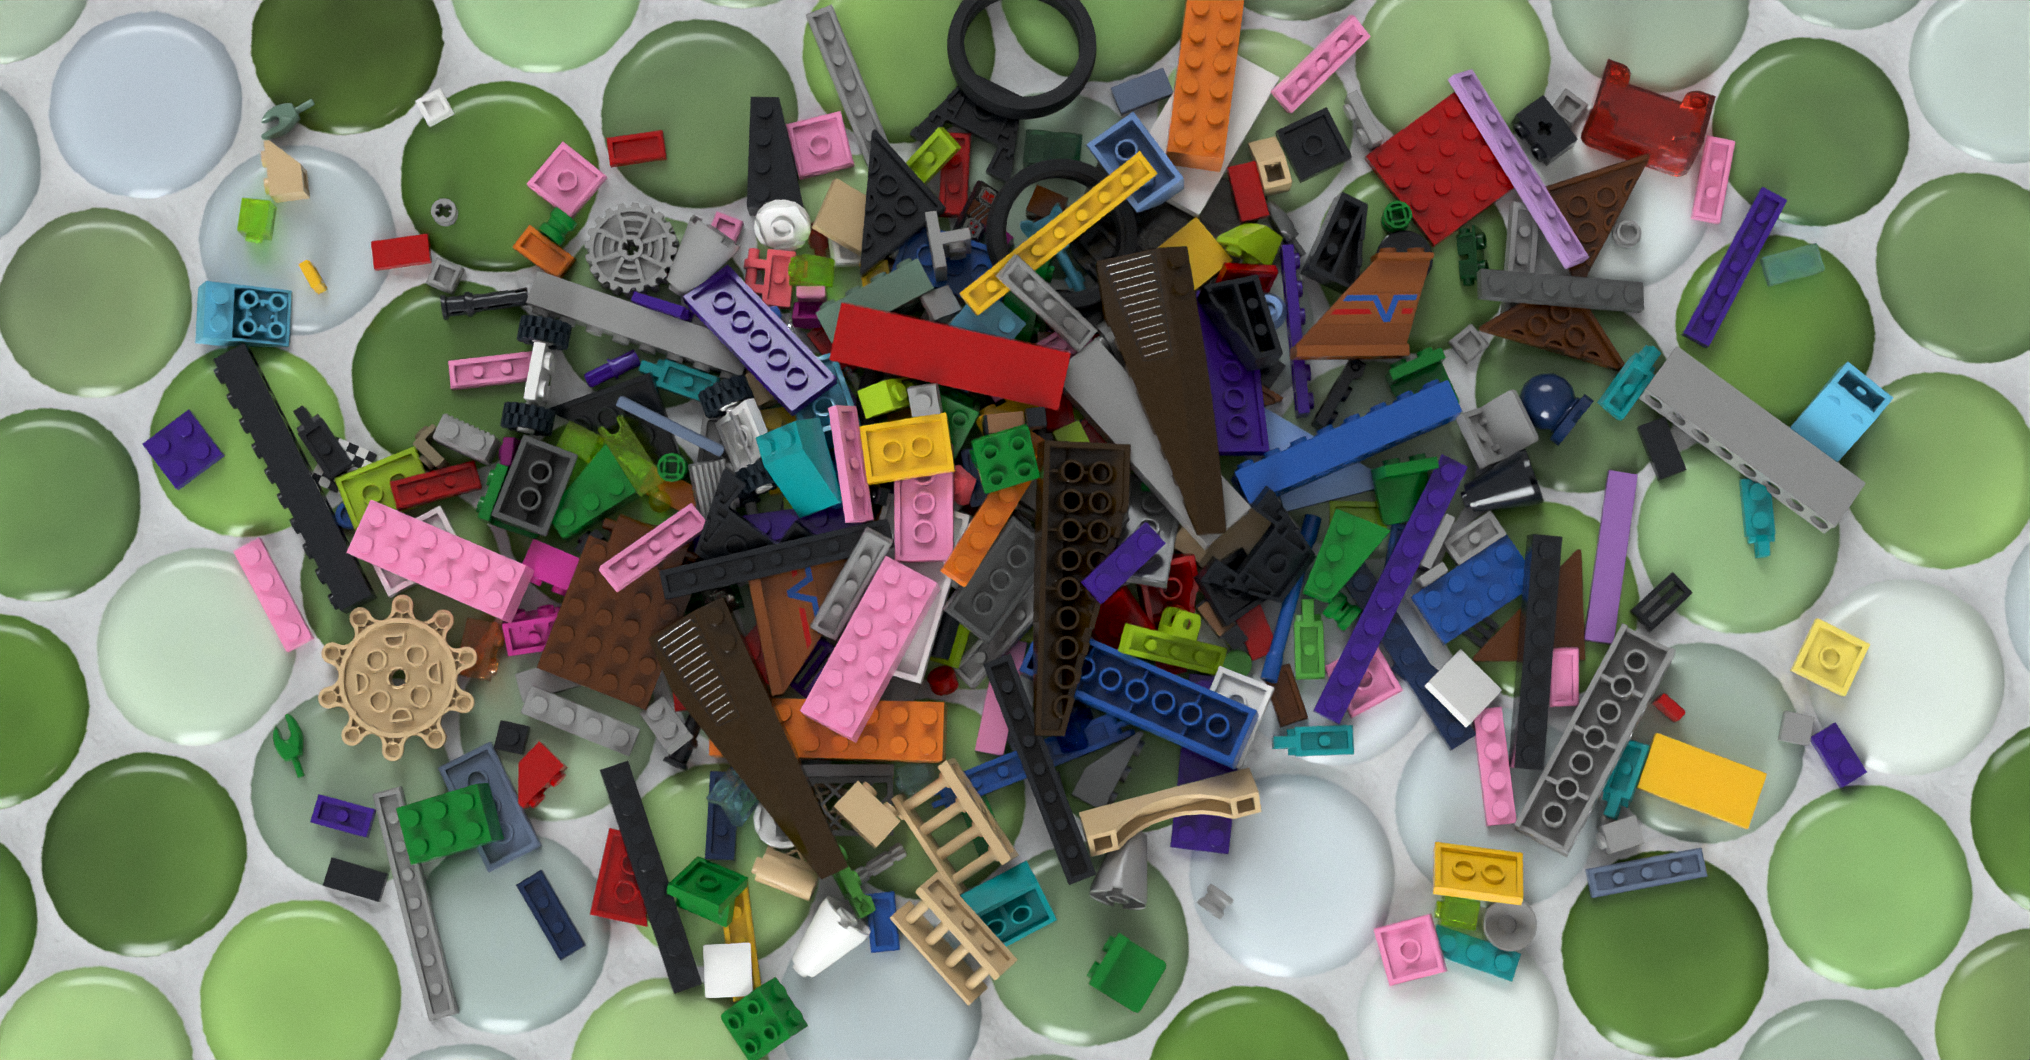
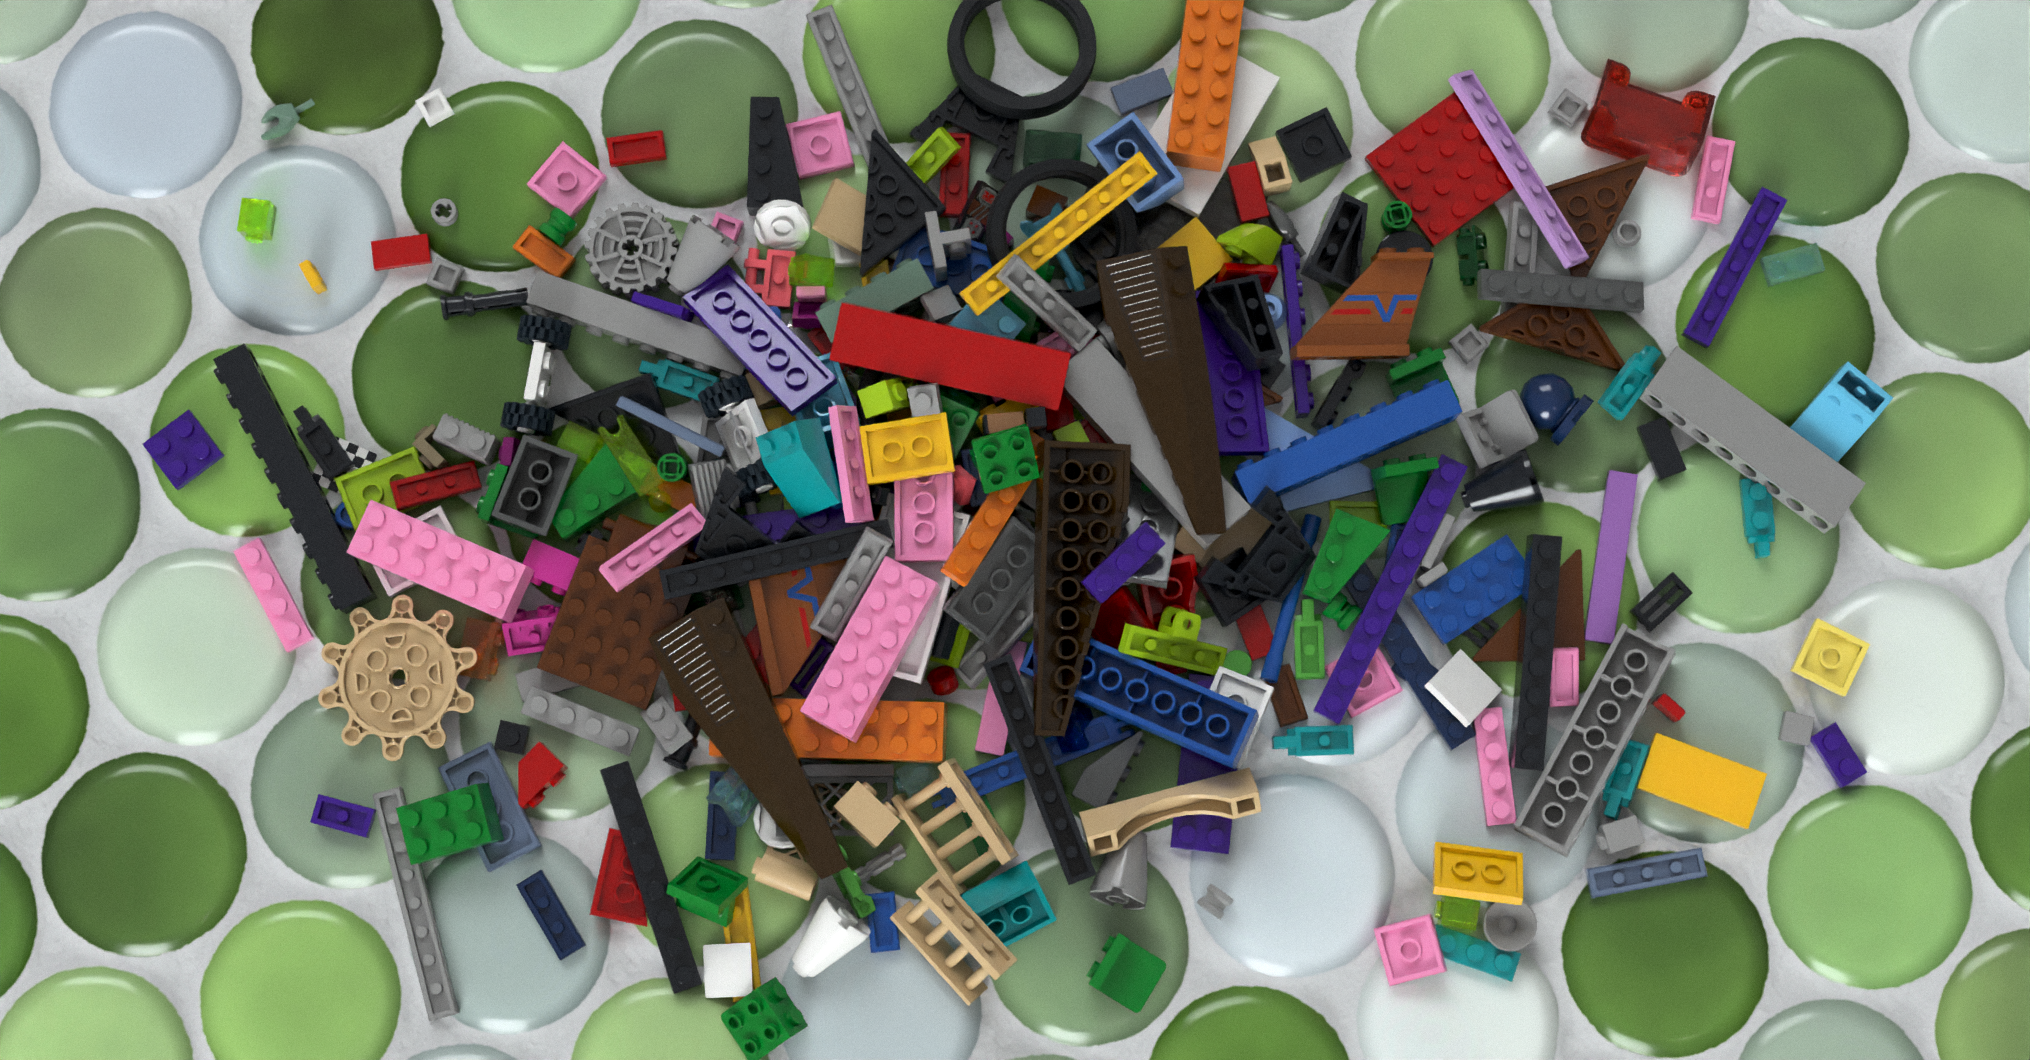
medium azure slope [195,281,292,347] -> none
tan slope [261,140,310,203] -> none
green hand [273,714,305,778] -> none
black tile [323,857,389,902] -> none
bright pink tile [448,351,532,390] -> none
dark purple axle [584,349,641,387] -> none
clear red cylinder [808,222,829,261] -> none
piece [1195,598,1248,652] -> none
bright pink plate [1270,15,1371,114] -> none
light grey plate [1343,90,1383,151] -> none
light grey plate [1443,510,1507,566] -> none
black brick [1512,95,1578,166] -> none

